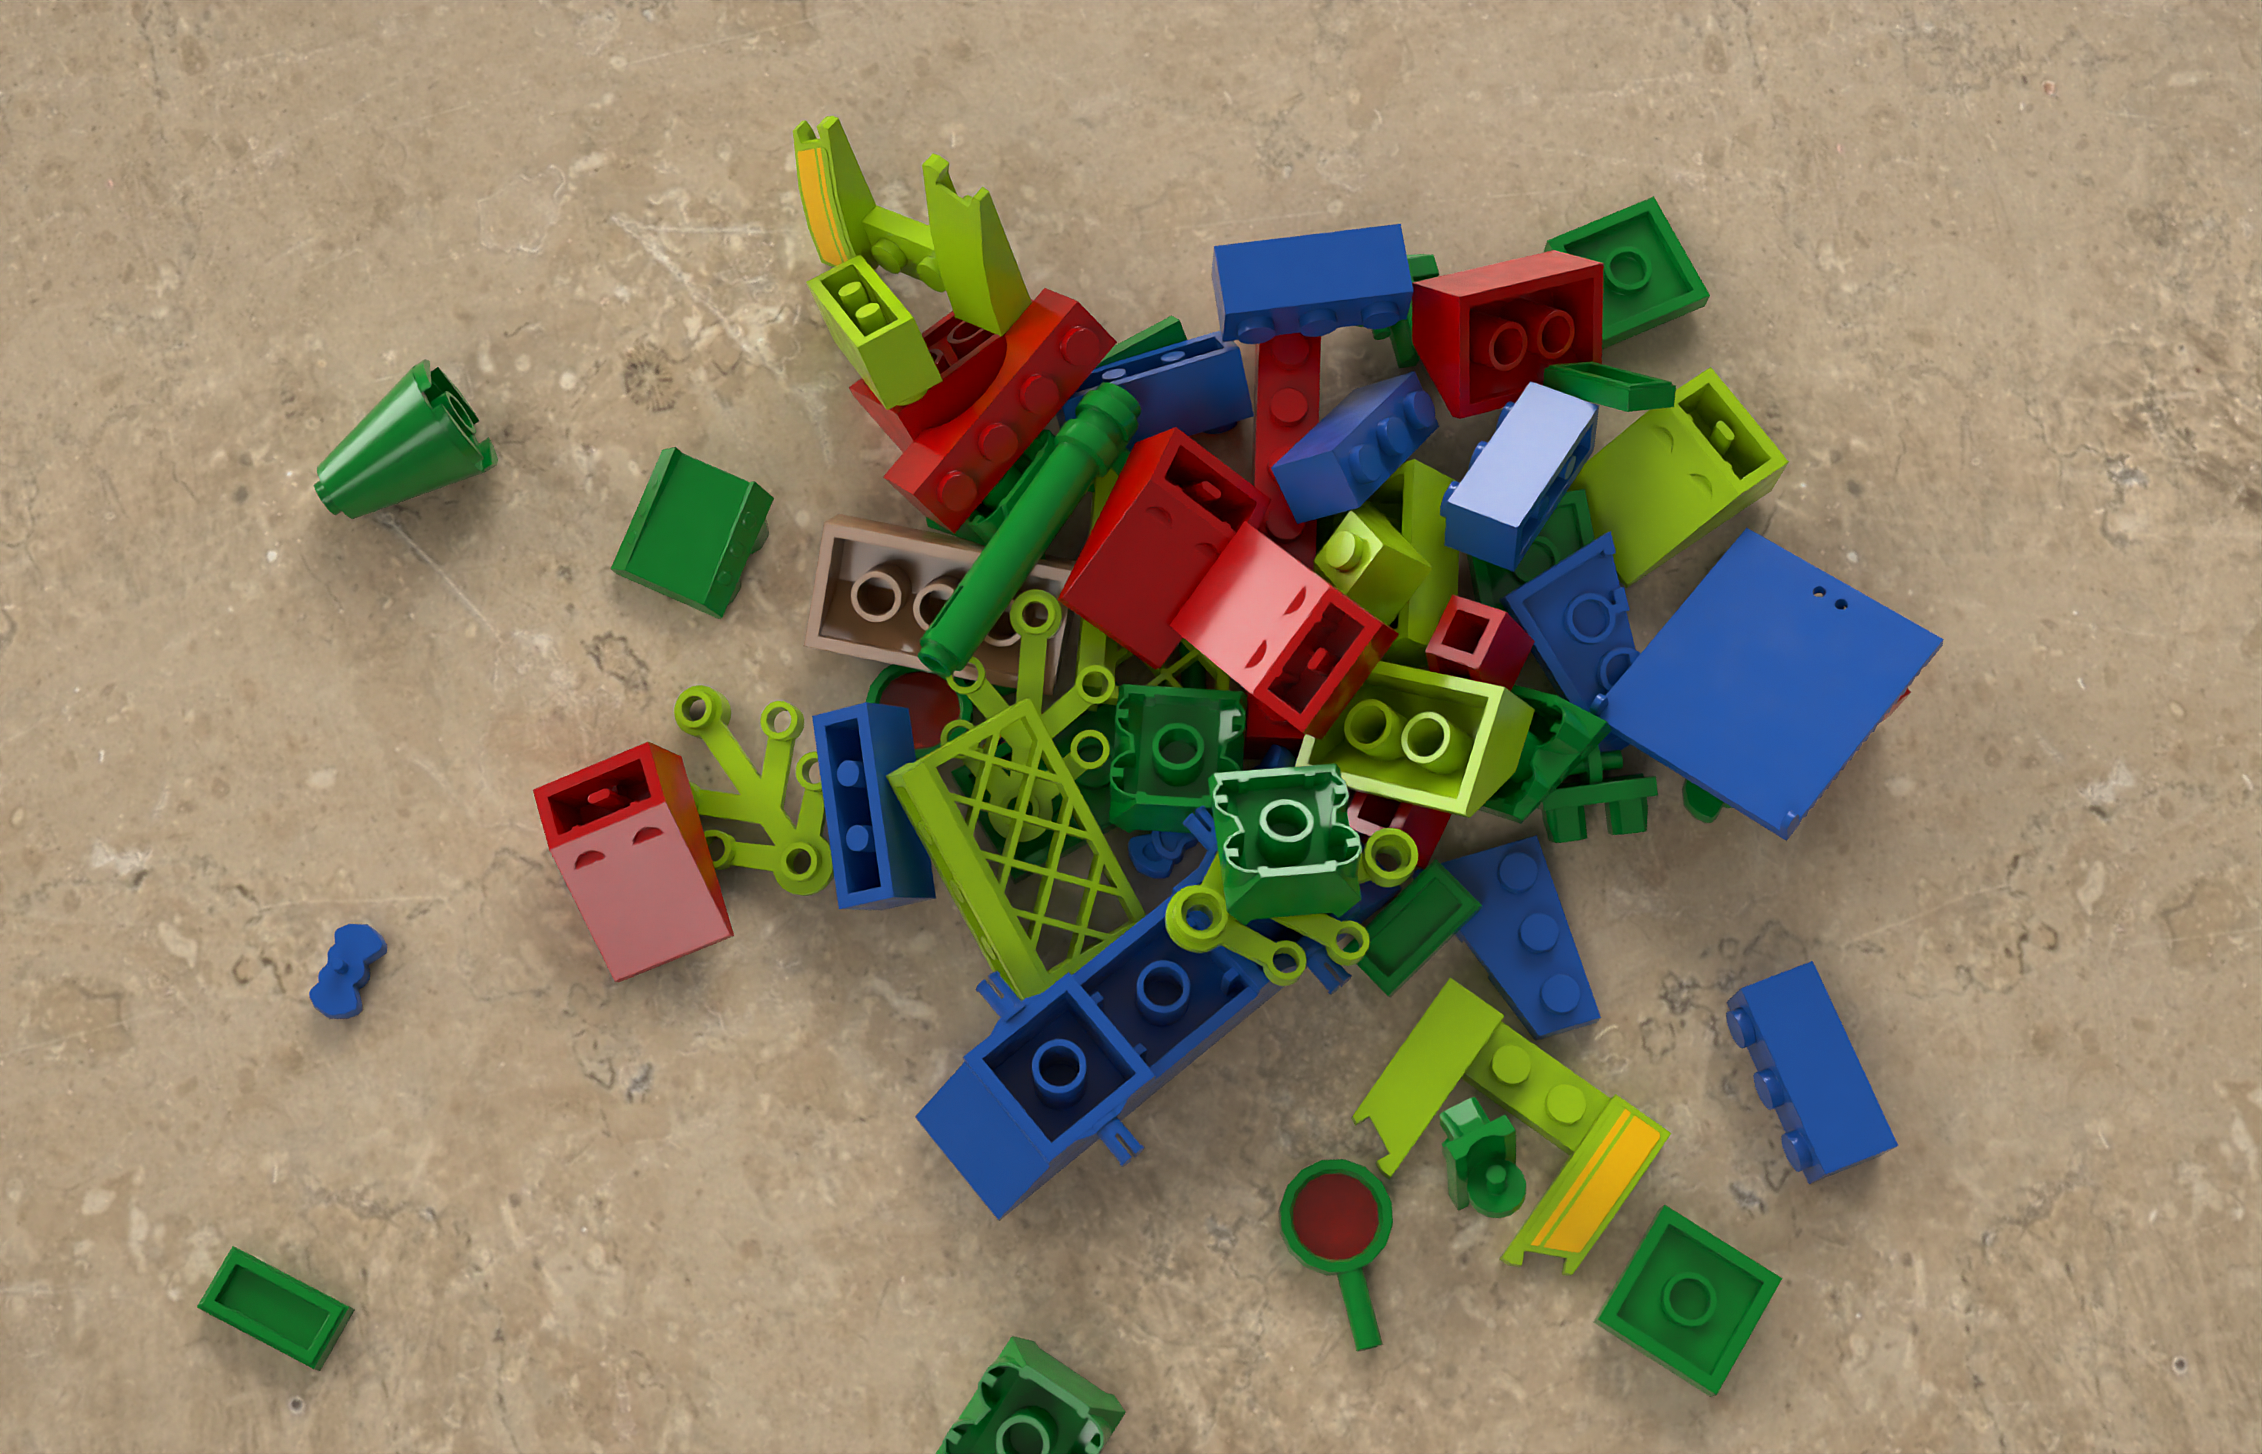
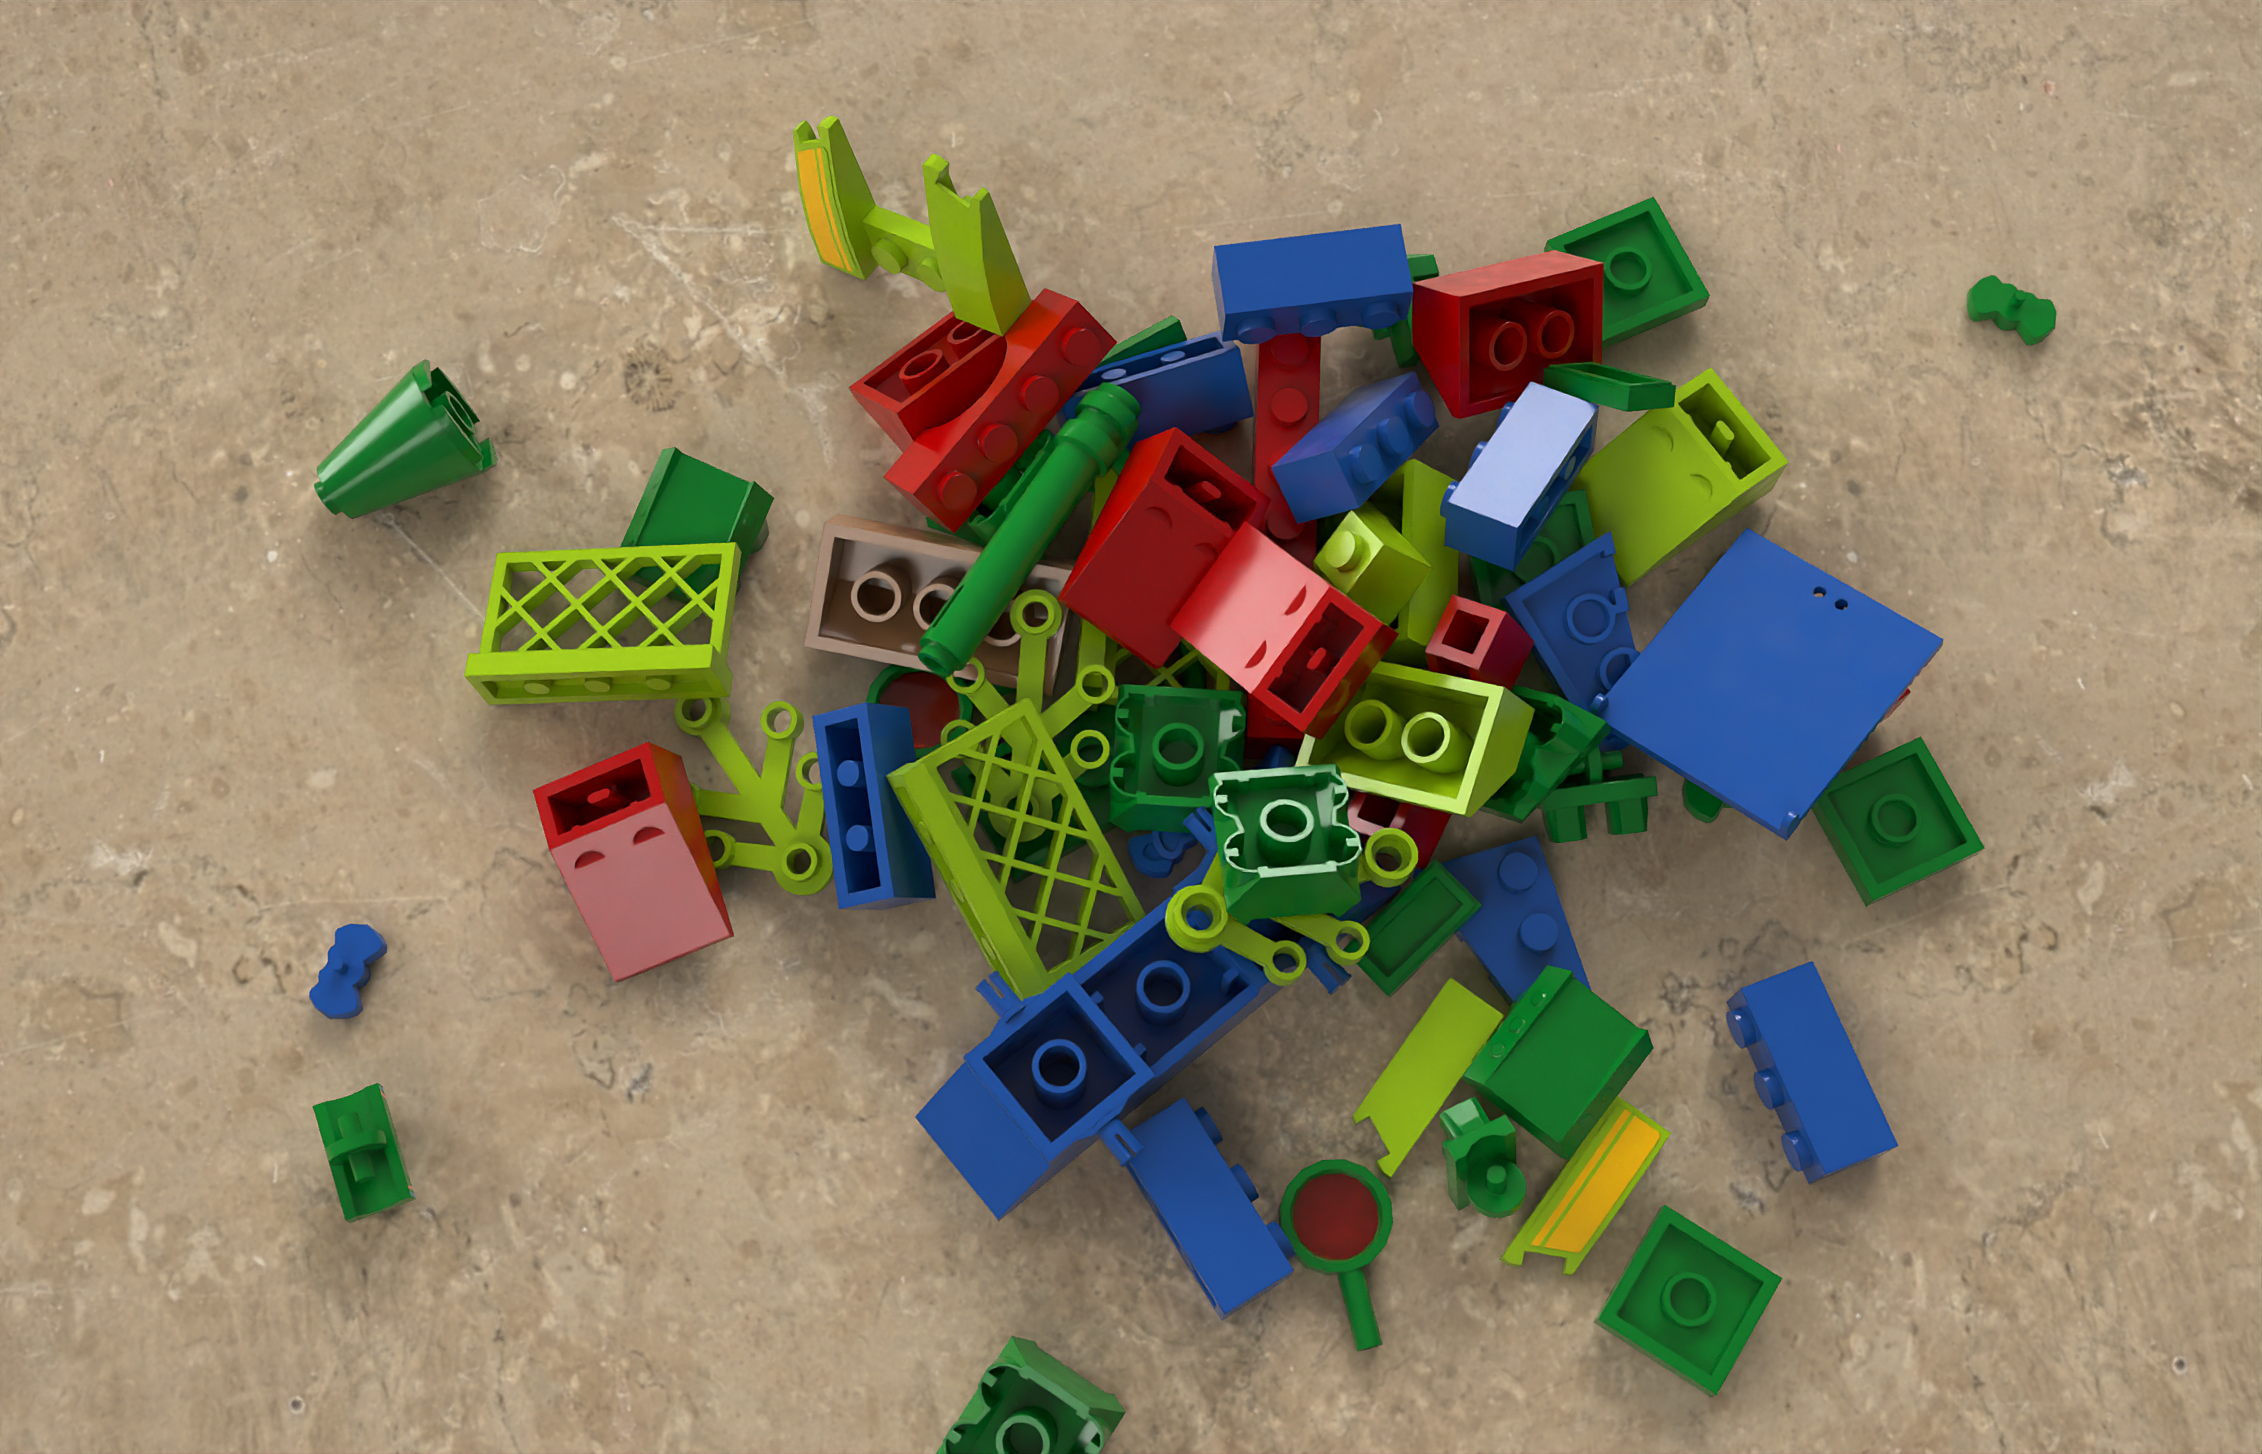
green tile [197,1246,355,1371] -> none
lime brick [806,254,943,410] -> none
none -> green hips [313,1083,416,1223]
none -> lime fence [464,542,741,705]
none -> blue brick [1117,1097,1296,1321]
none -> green slope [1462,965,1654,1160]
none -> green plate [1811,736,1985,907]
none -> green piece [1966,275,2057,346]

